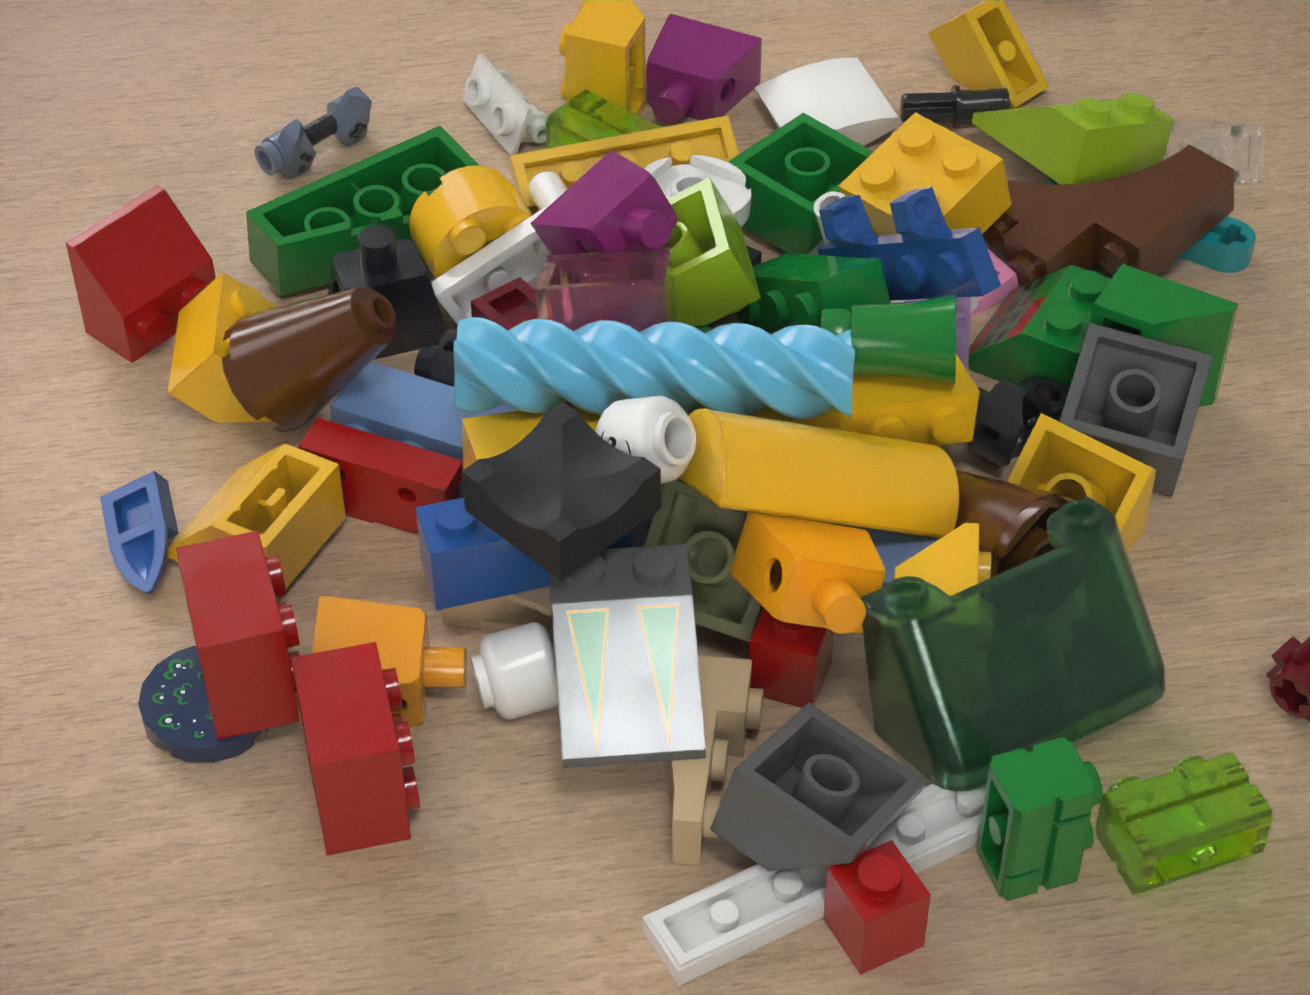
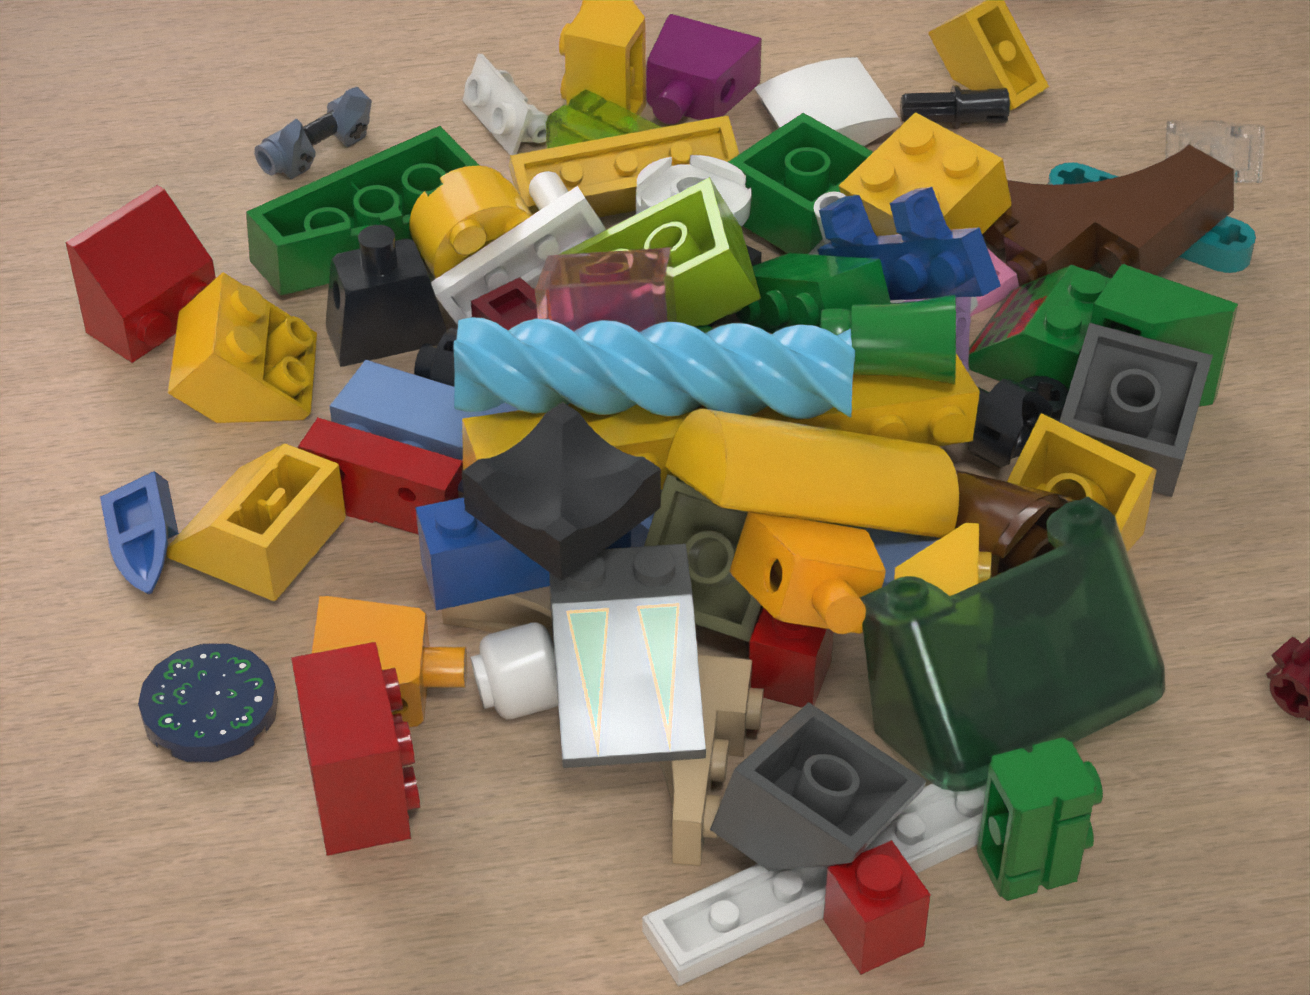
red brick [176,530,300,740] -> none
reddish brown cone [222,286,396,432] -> none
magenta torso [530,151,678,275] -> none
white head [596,396,697,484] -> none
lime slope [972,93,1174,185] -> none
clear neon green brick [1095,752,1273,895] -> none

